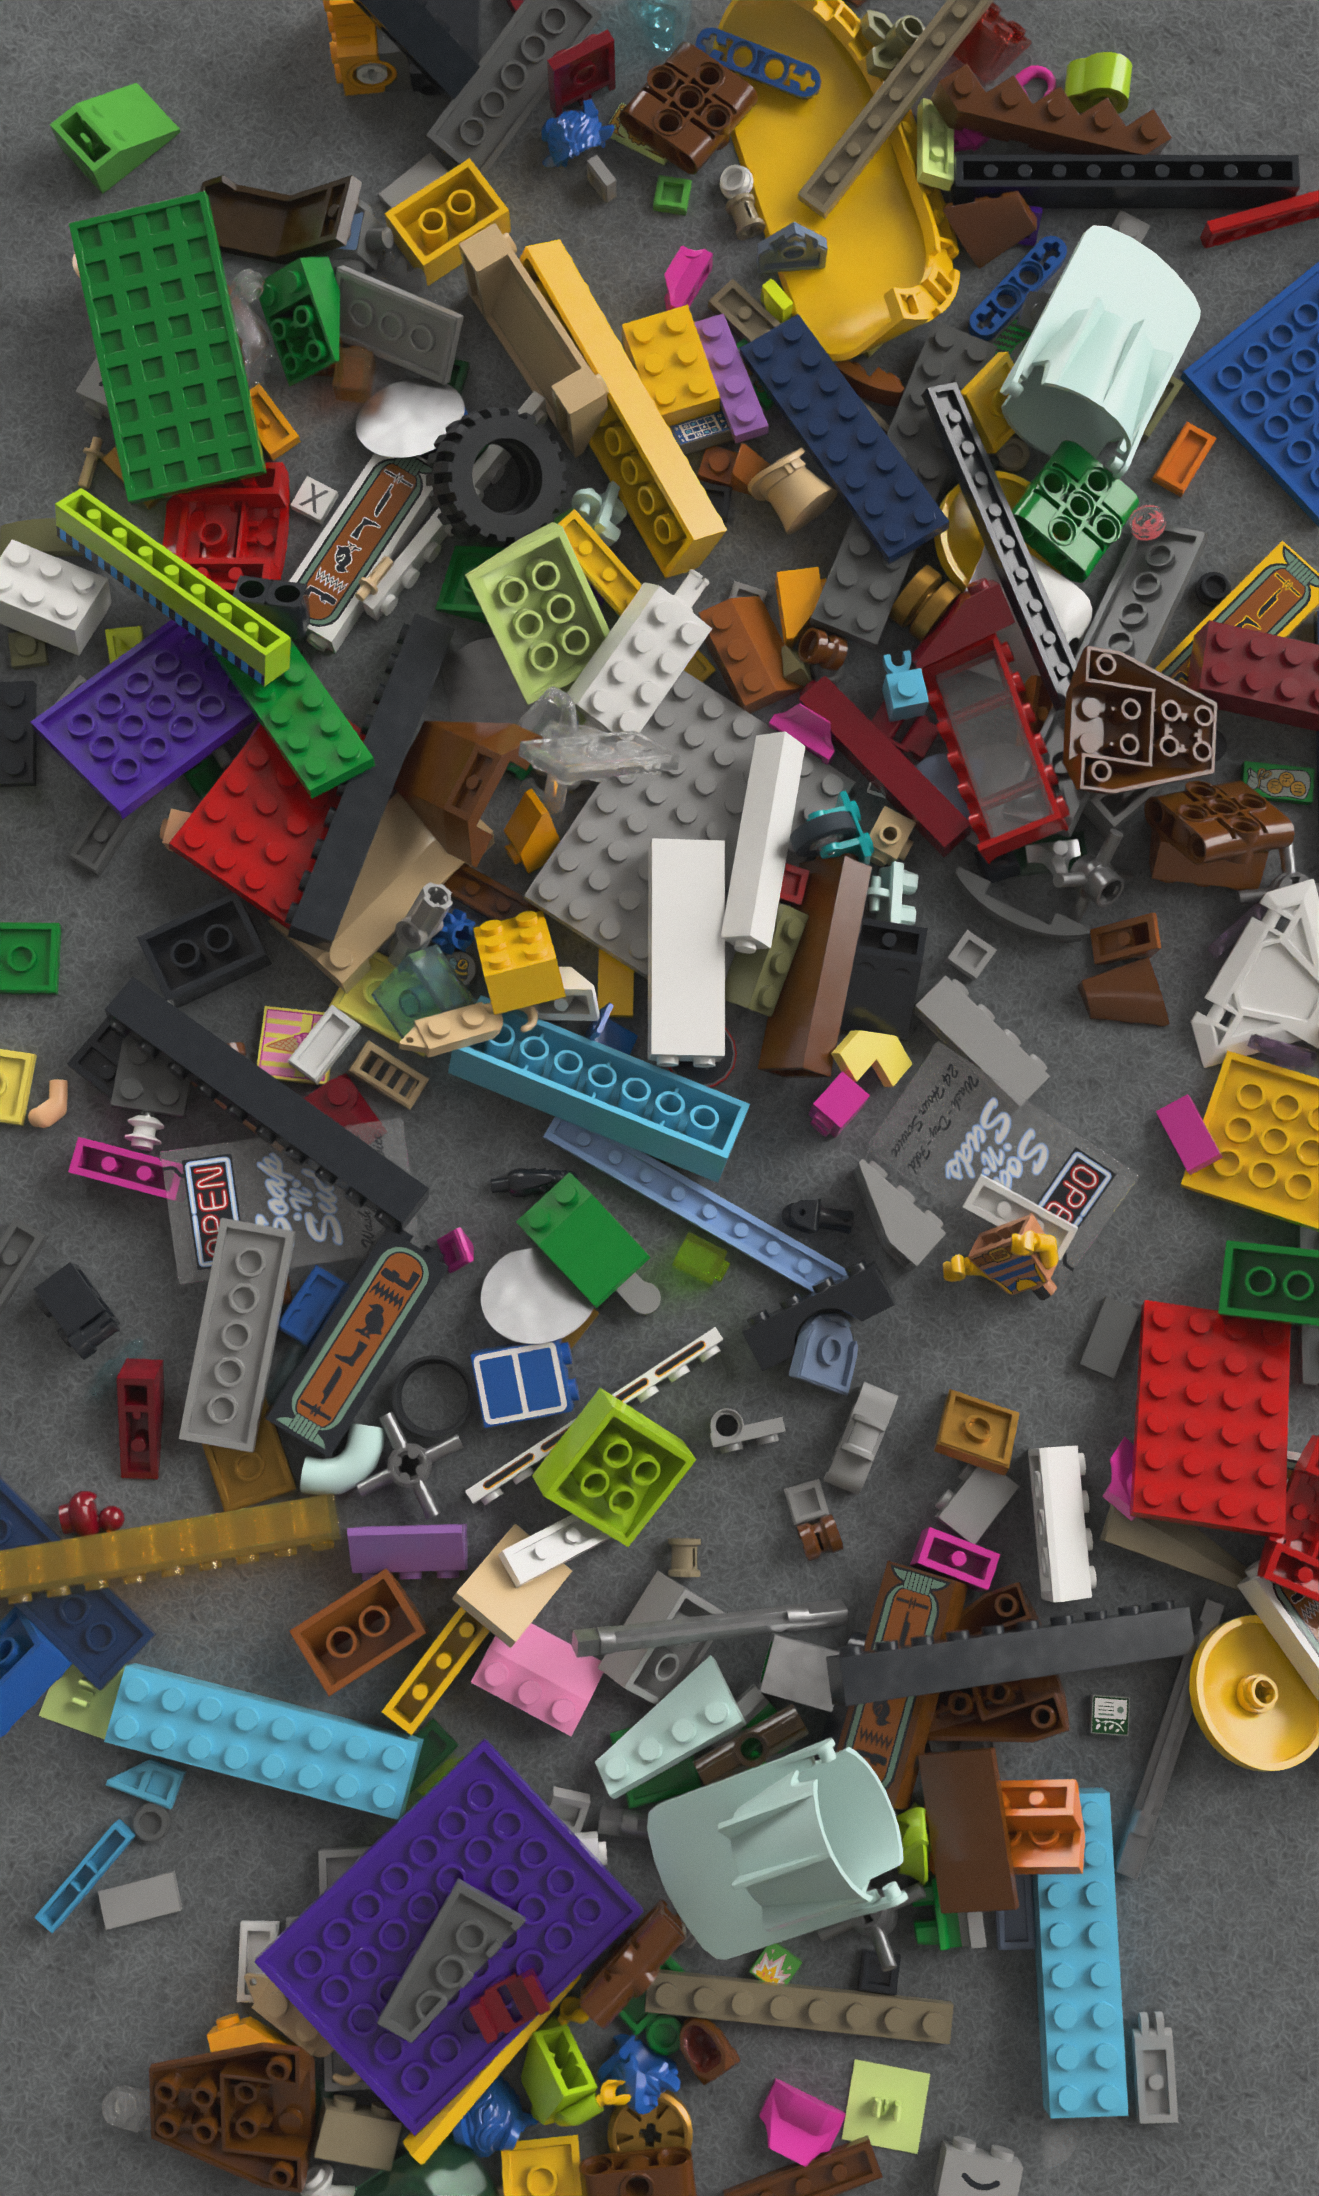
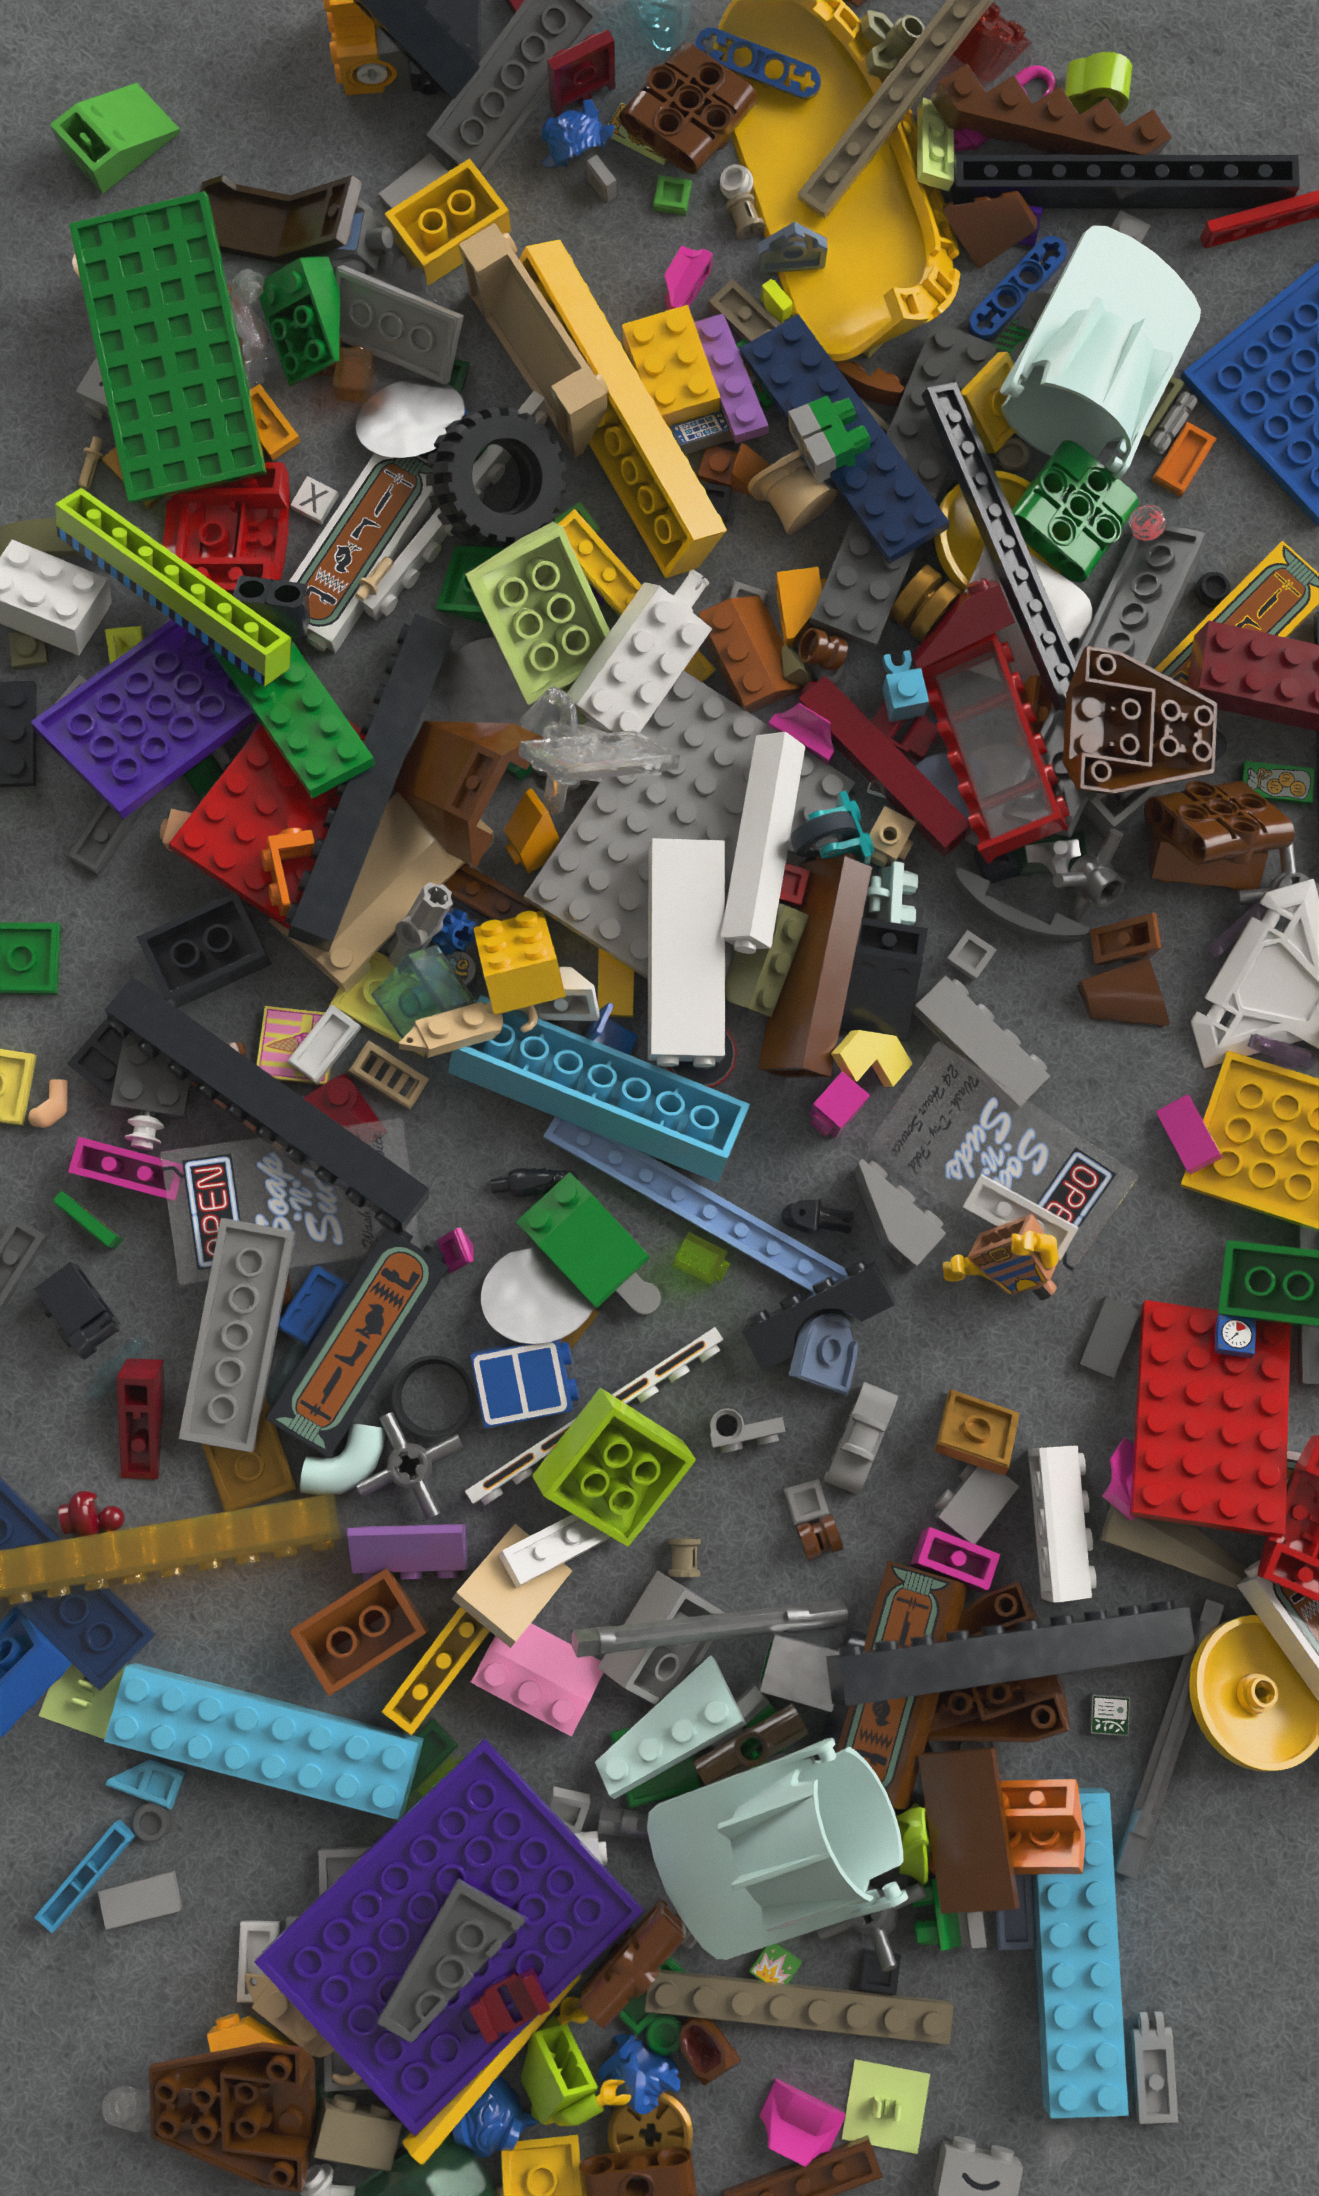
light aqua hips [571,481,627,547] -> none
none -> green tile [53,1191,124,1249]
none -> orange bracket [261,828,315,916]
none -> hips [788,396,870,484]
none -> light grey axle [1148,391,1198,455]
none -> tile [1215,1314,1256,1358]

